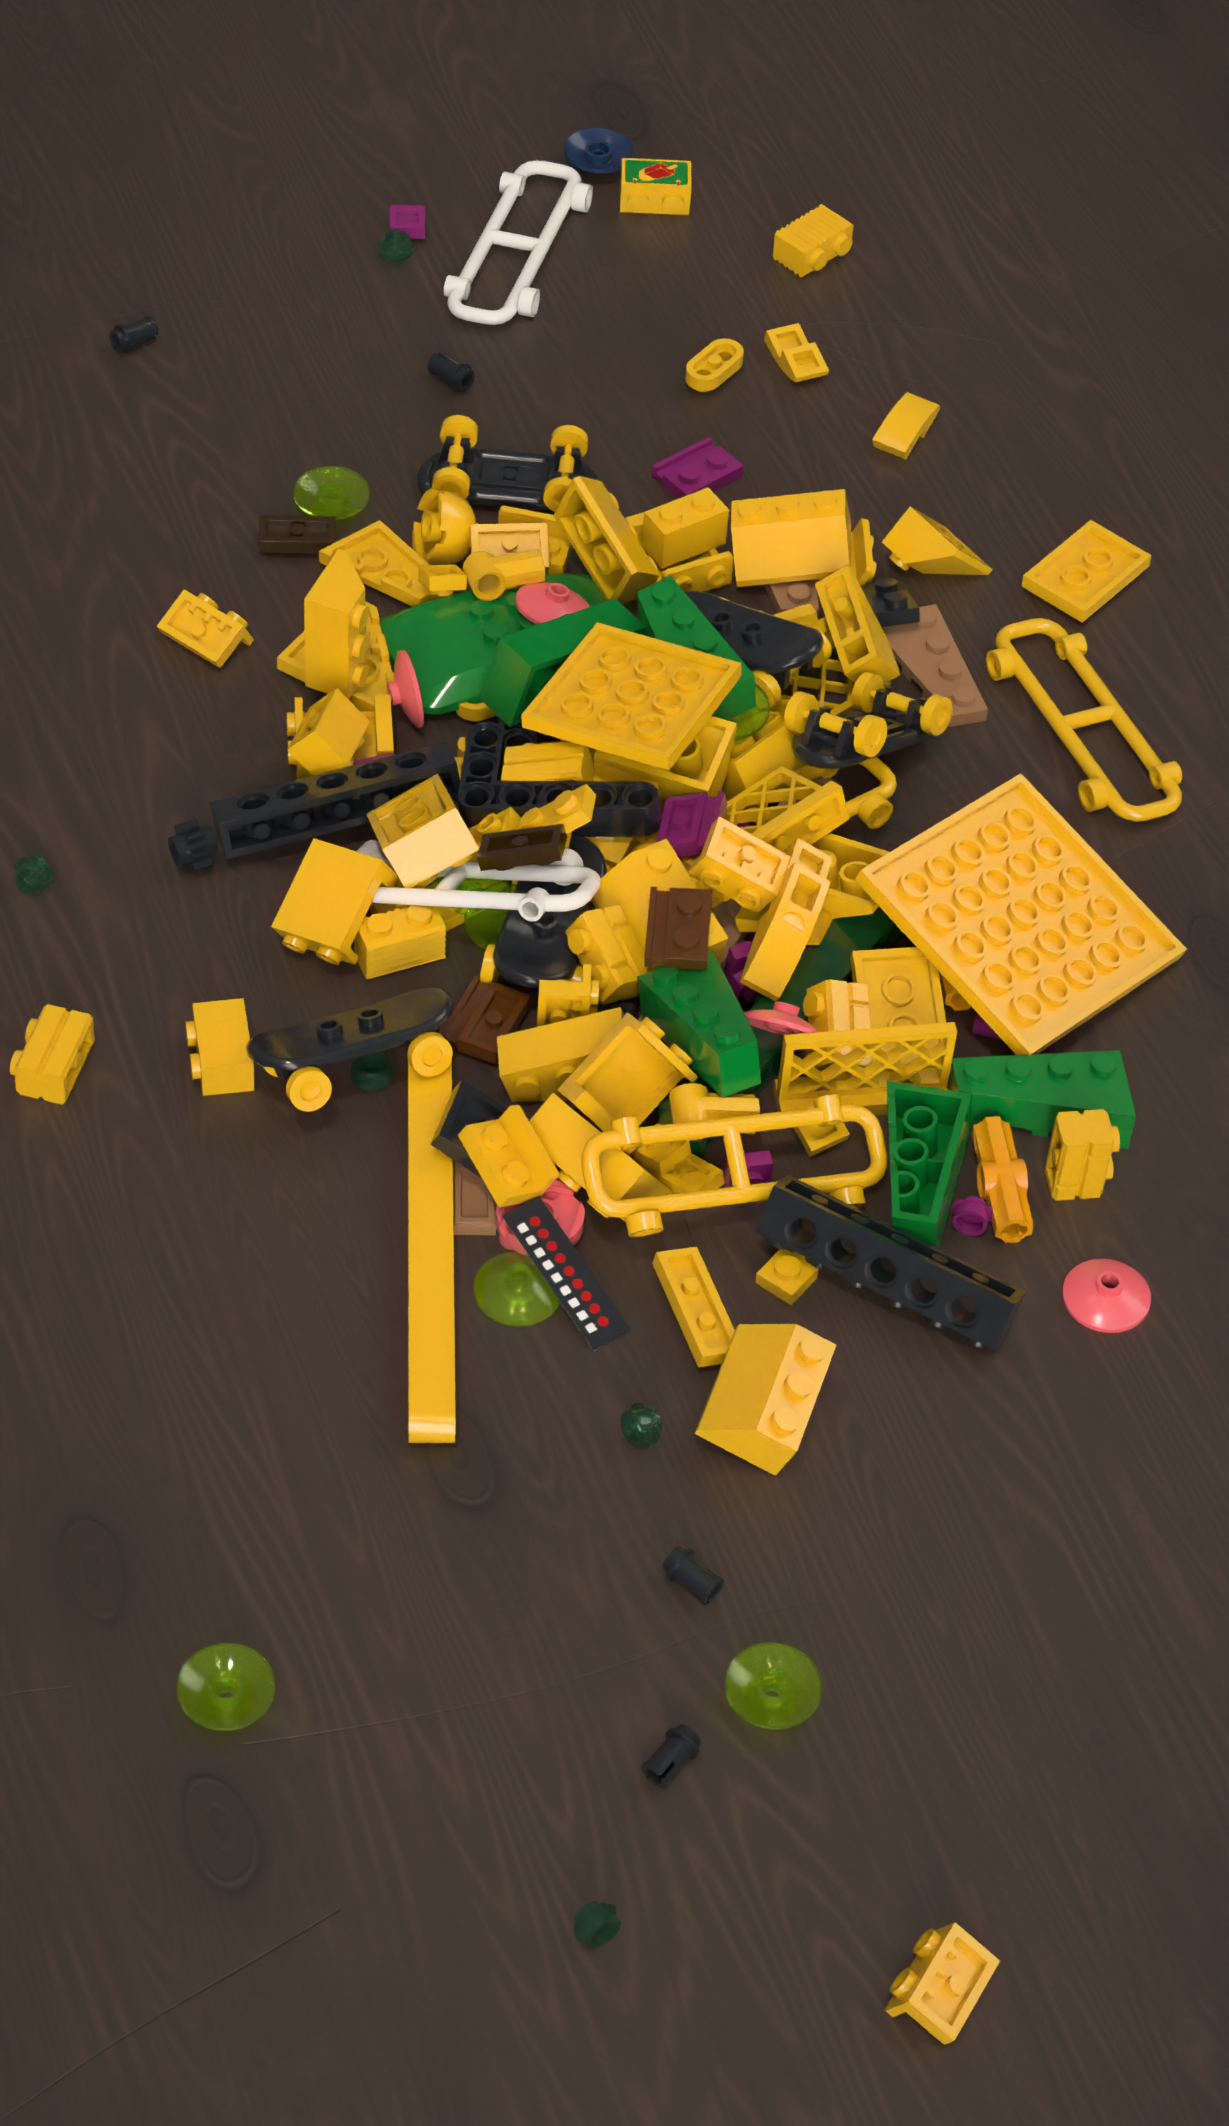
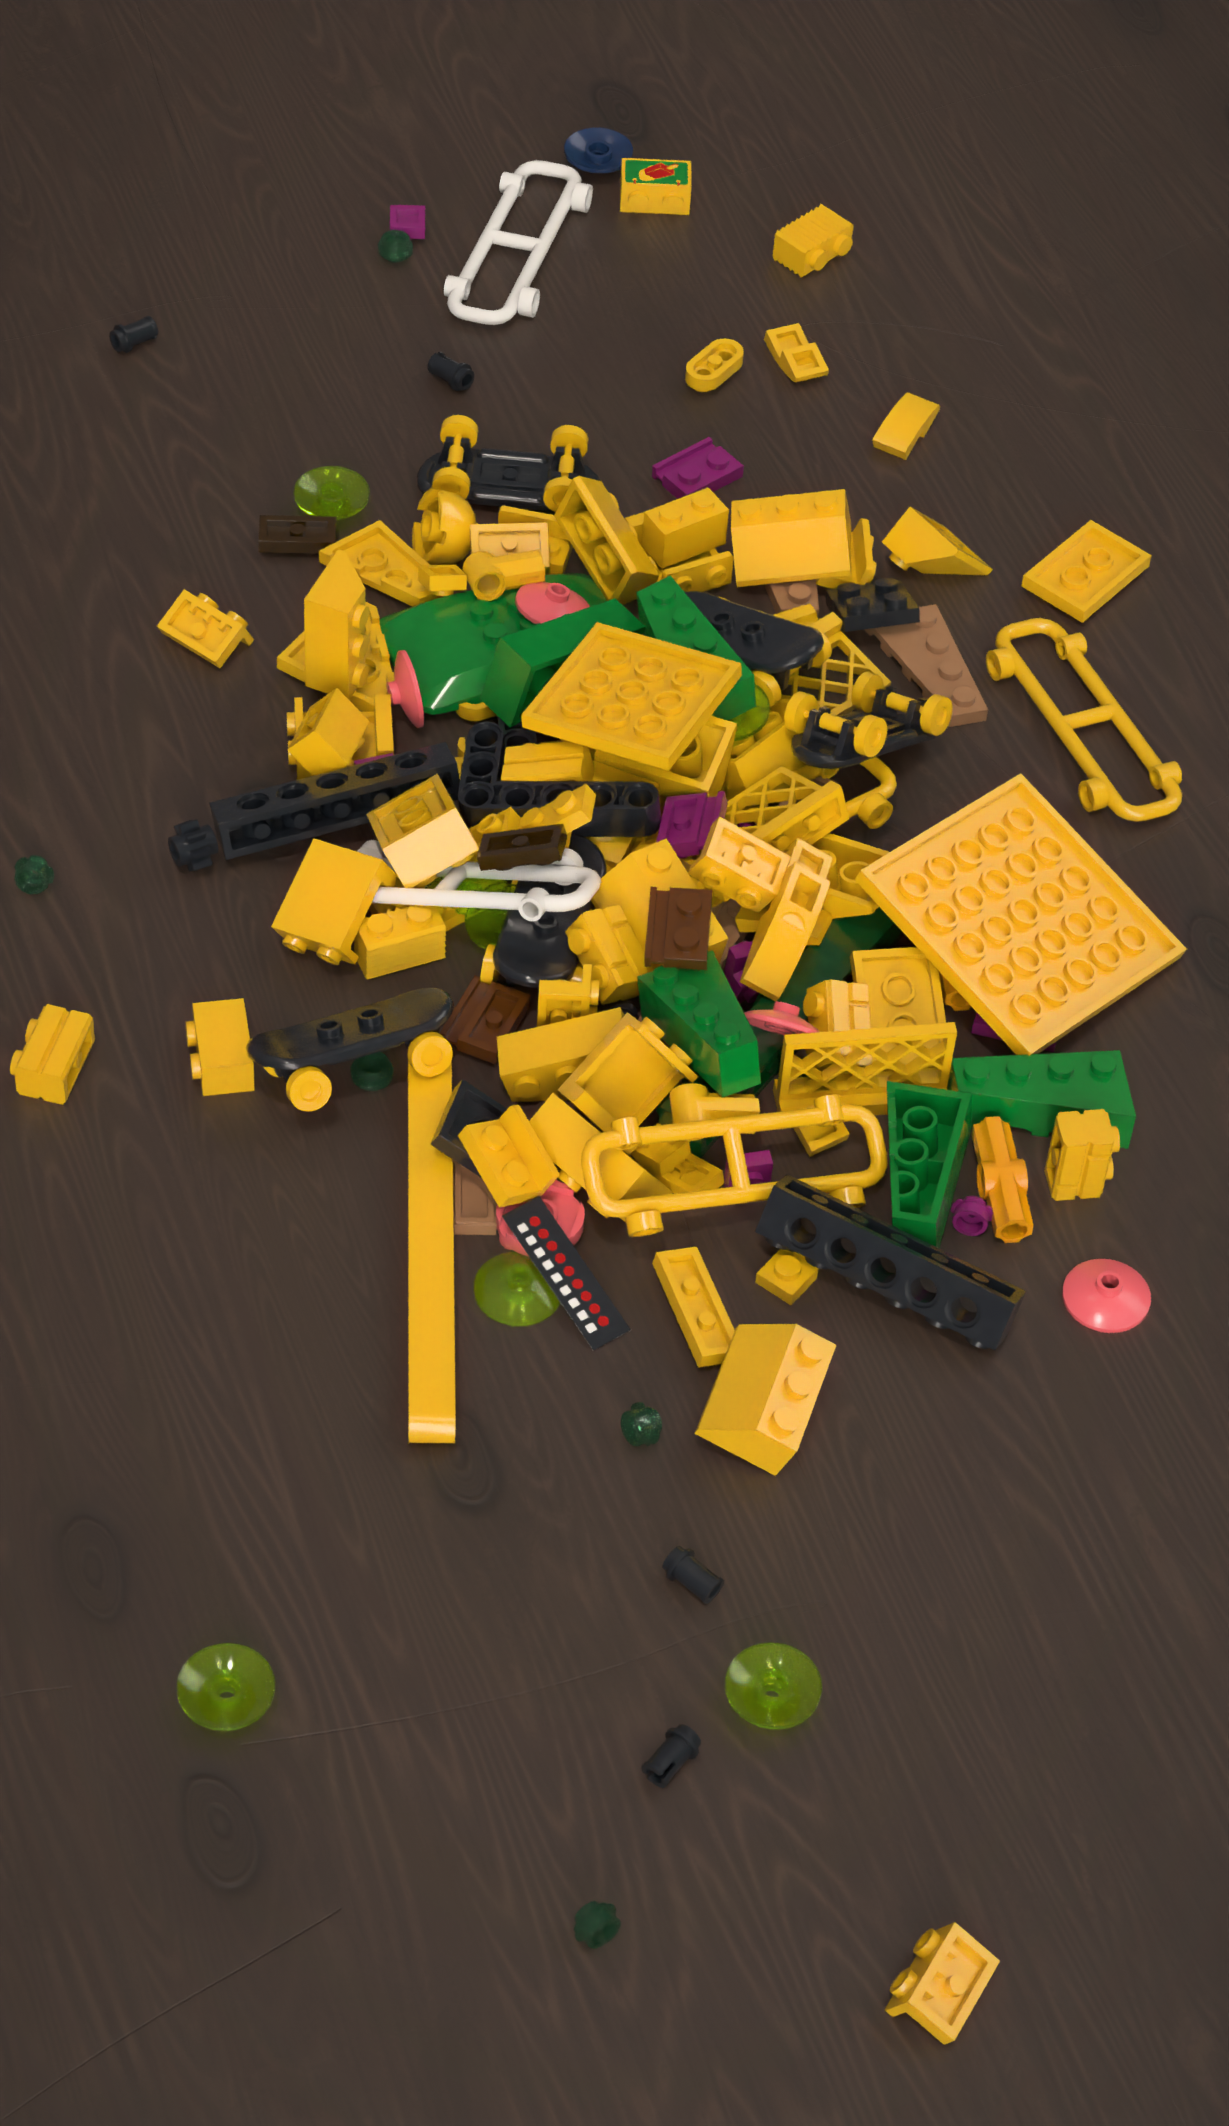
yellow slope [815,565,900,684] -> none

